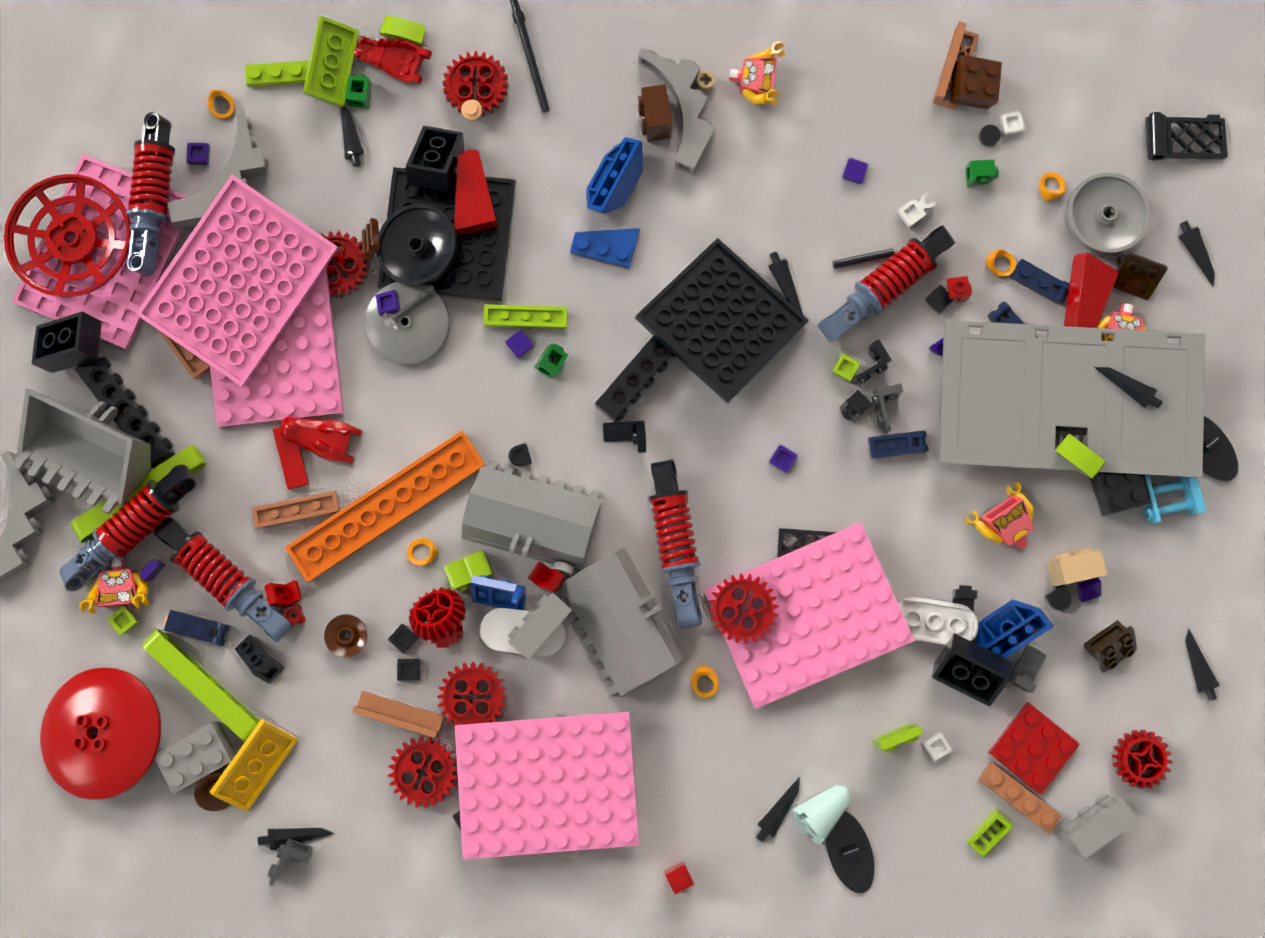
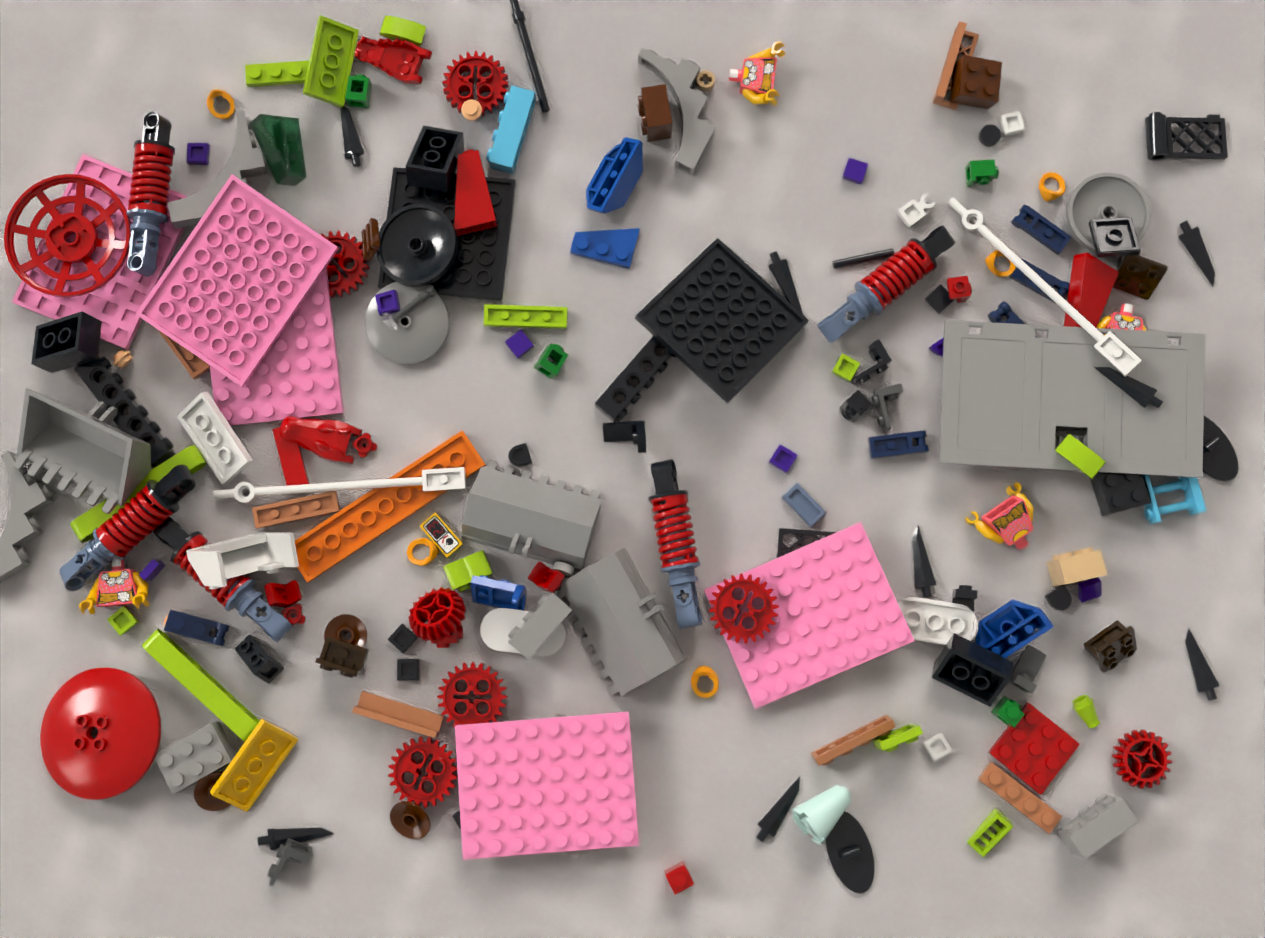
none -> light nougat plate [113,350,133,369]
none -> white plate [177,391,253,485]
none -> white windscreen [186,532,299,589]
none -> white bar [213,467,466,503]
none -> clear green wedge [250,114,307,186]
none -> dark brown bracket [315,636,369,678]
none -> red plate [352,433,377,458]
none -> reddish brown dish [390,801,431,839]
none -> tile [420,512,464,558]
none -> medium azure brick [486,85,536,175]
none -> sand blue tile [781,483,826,528]
none -> nougat plate [811,714,896,766]
none -> black bar [912,525,936,598]
none -> white bar [948,197,1142,377]
none -> green brick [991,696,1025,727]
none -> dark blue plate [1011,205,1072,255]
none -> lime cone [1072,695,1100,728]
none -> tile [1088,217,1141,258]

